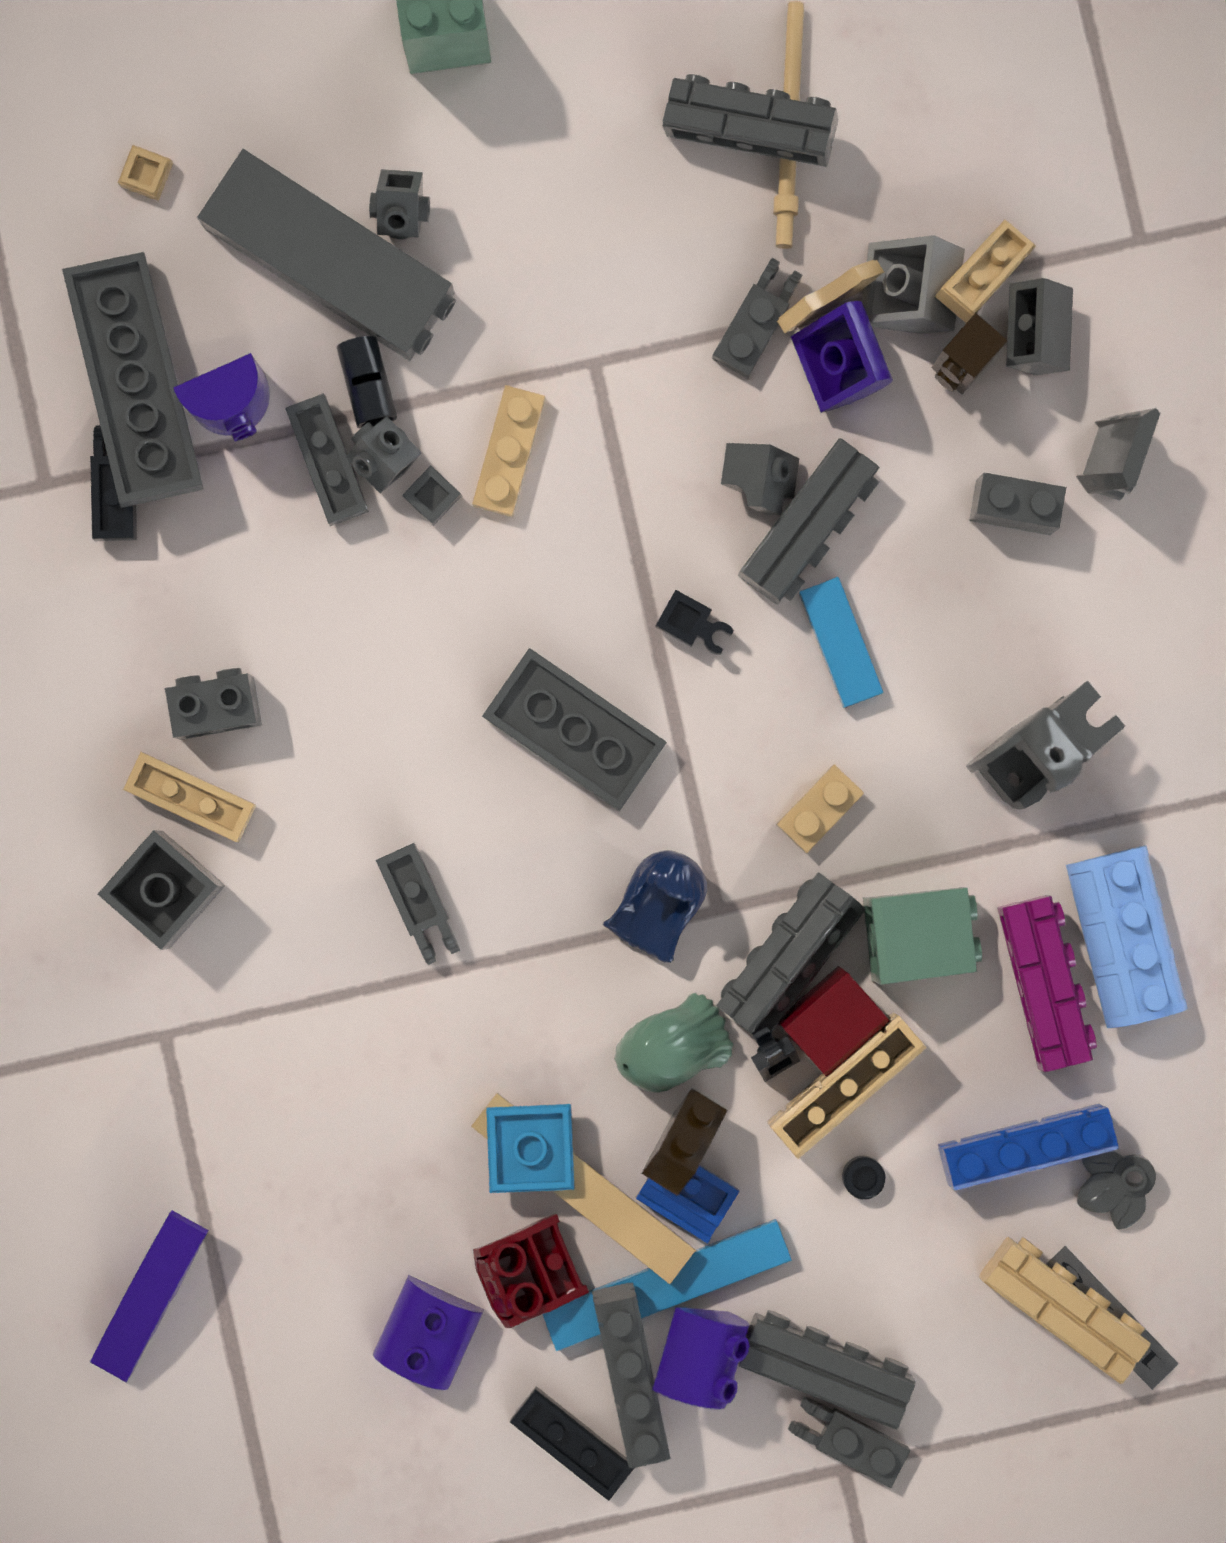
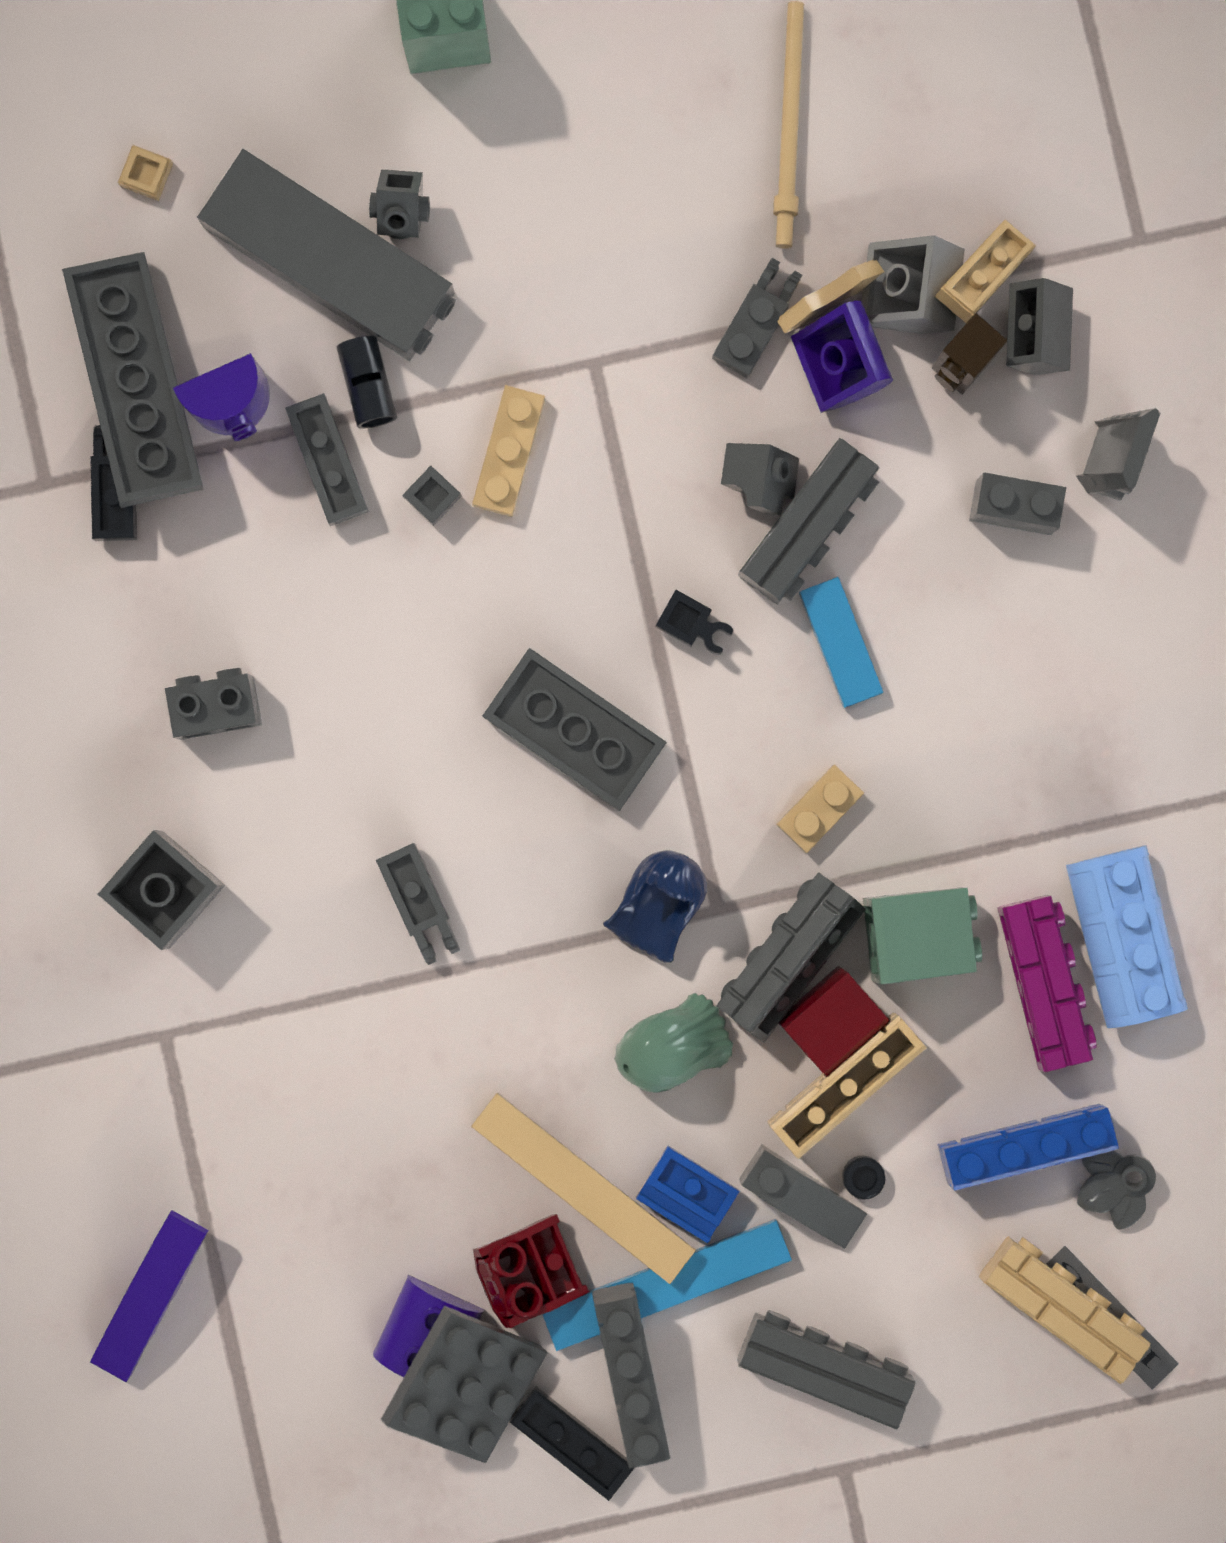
tan plate [123,752,256,842] -> none
dark grey brick [346,417,421,493] -> none
dark azure tile [486,1104,575,1193] -> none
dark brown brick [641,1088,728,1196] -> none
dark purple brick [652,1307,749,1409] -> none
dark grey brick [662,74,838,167] -> none
black plate [751,1026,801,1082] -> none
dark grey hinge [788,1397,910,1488] -> none
dark grey piece [966,680,1125,810] -> none
none -> dark grey plate [381,1306,548,1463]
none -> dark grey slope [739,1144,867,1249]

